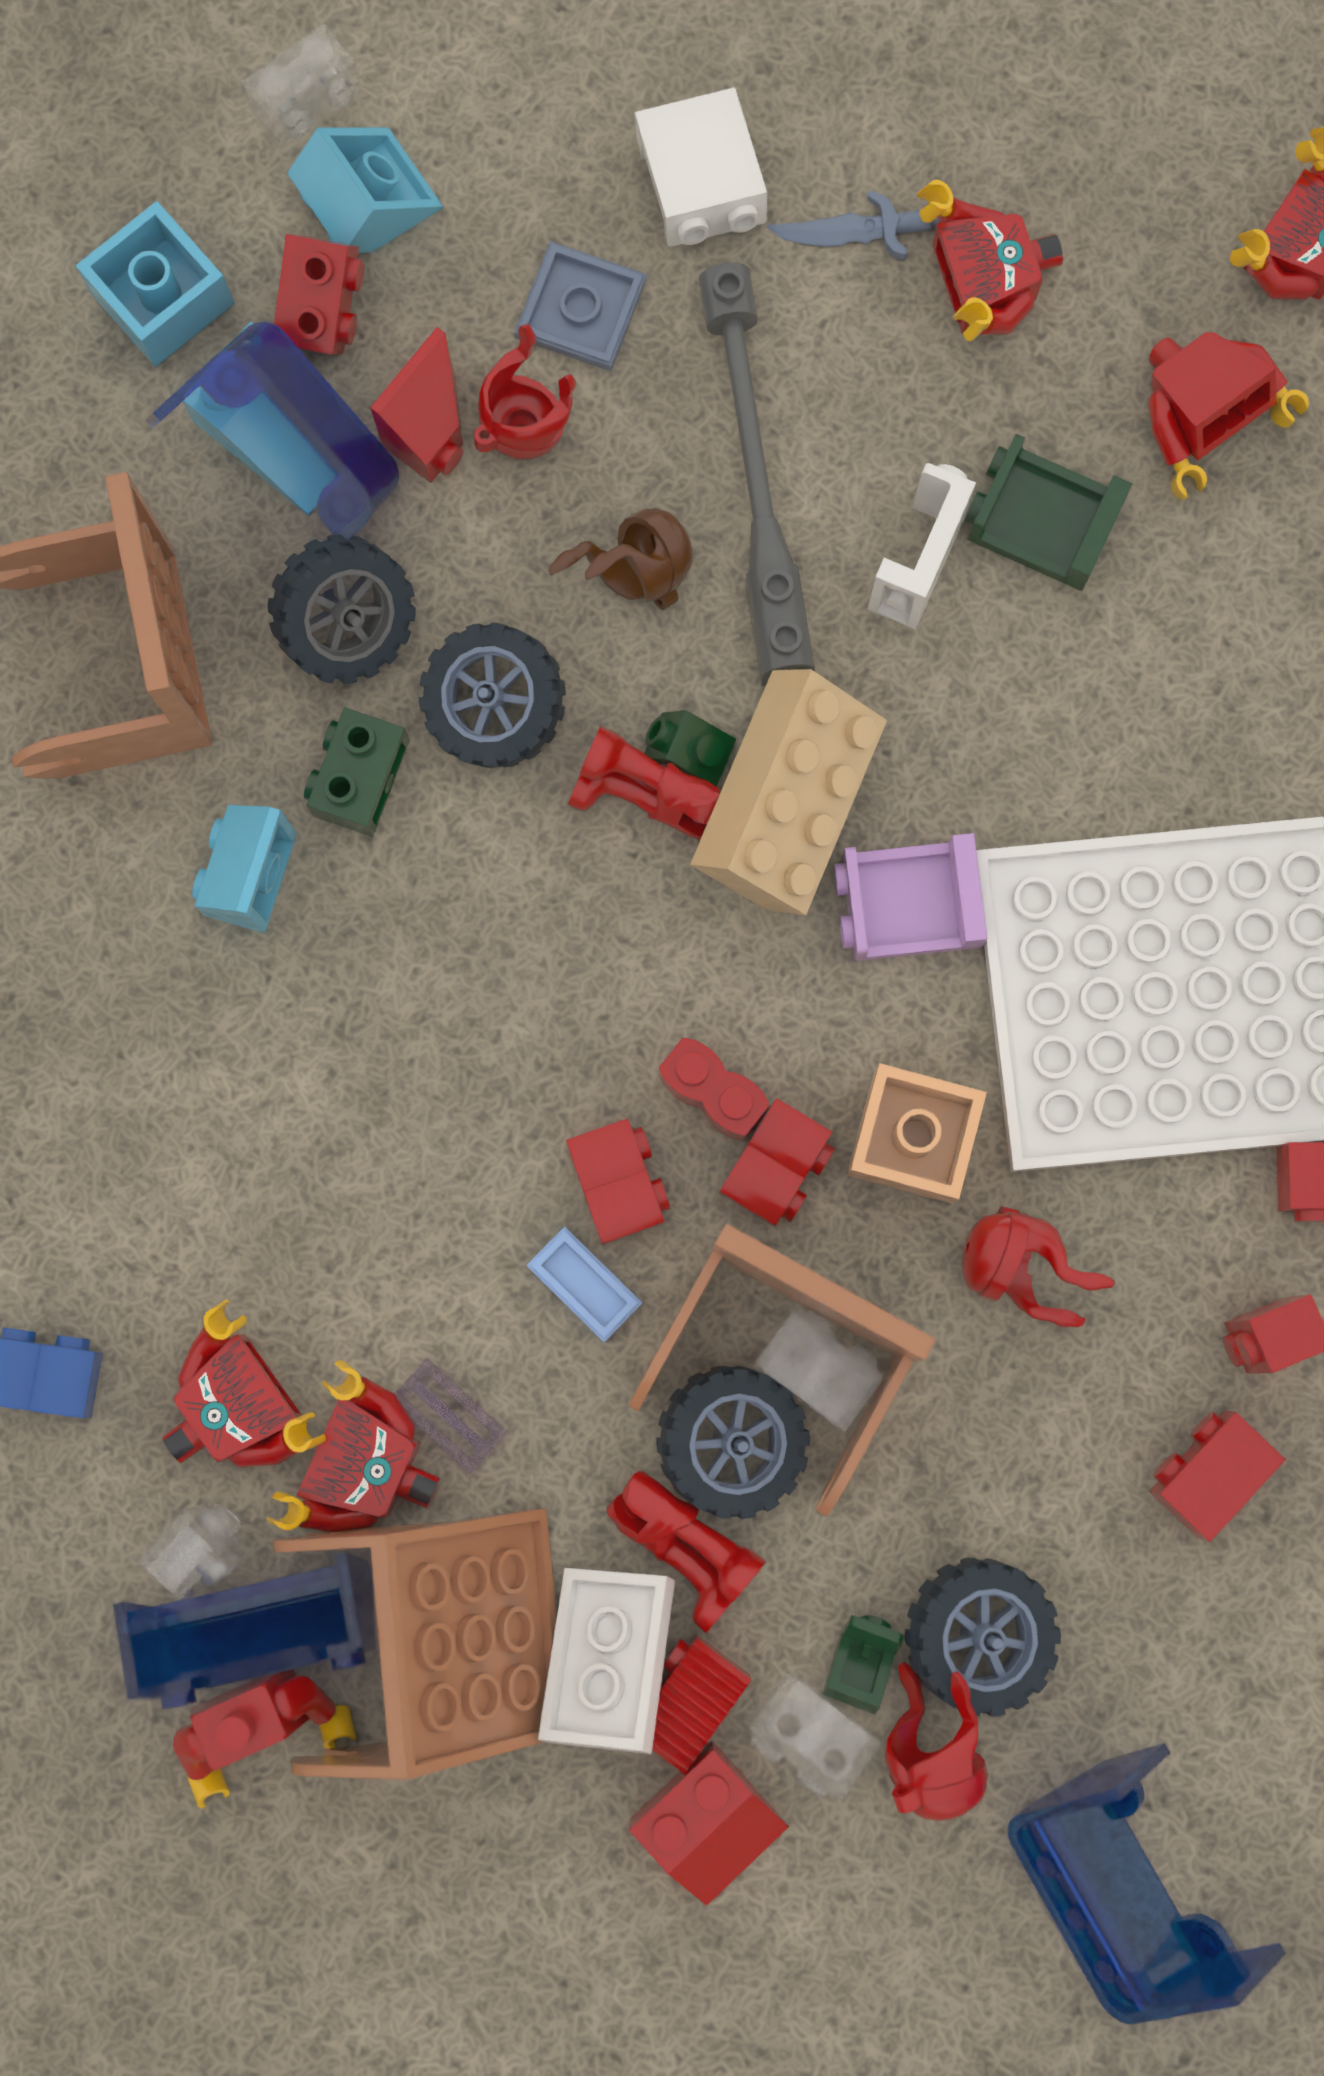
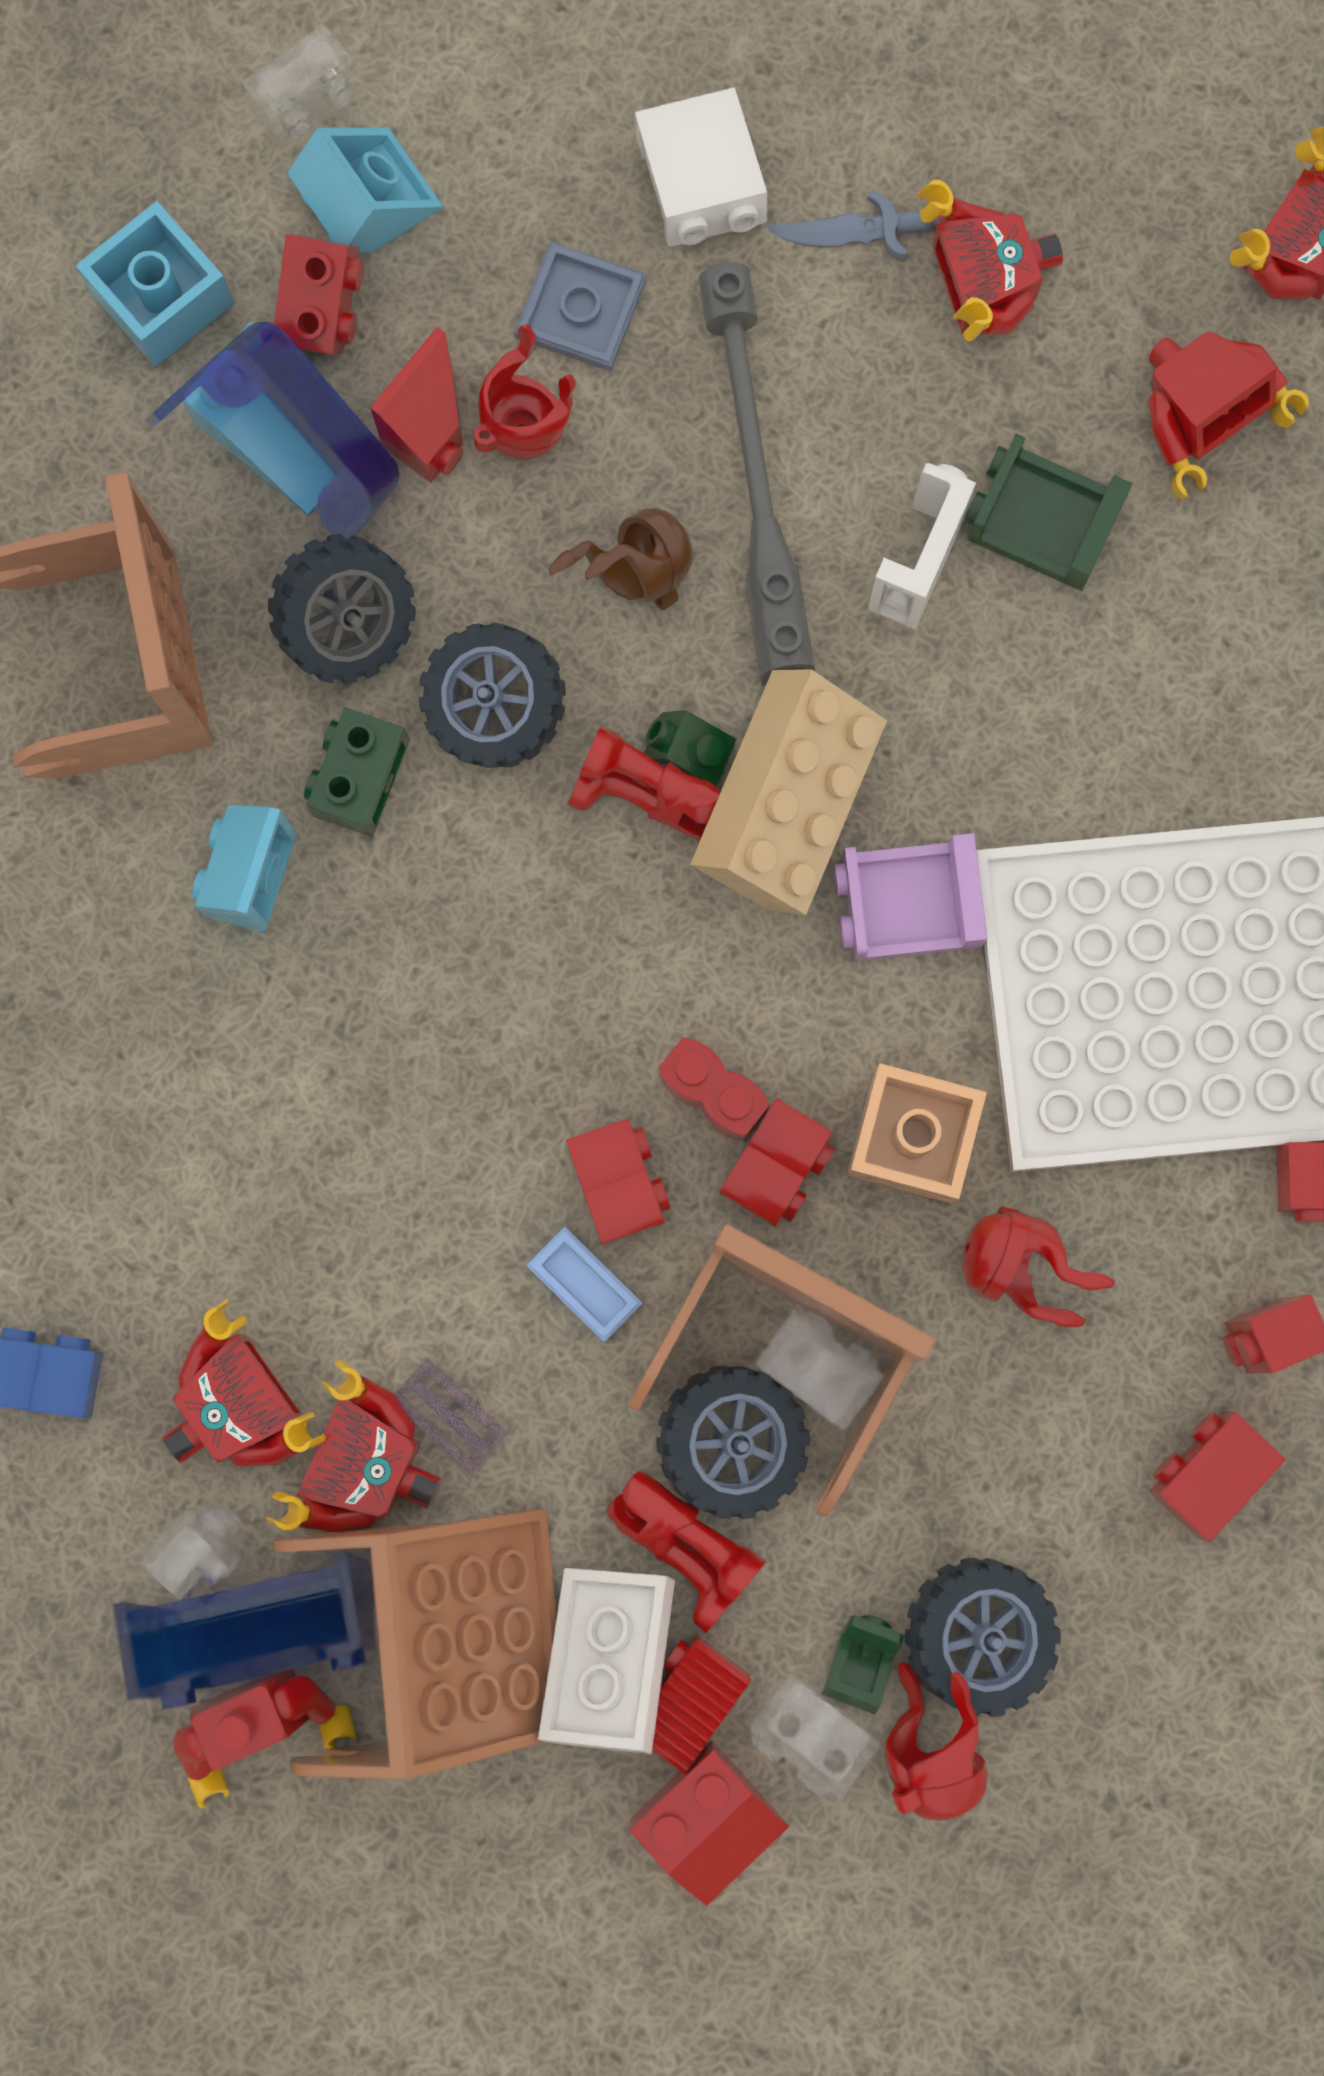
clear blue windscreen [1007,1743,1286,2025] -> none

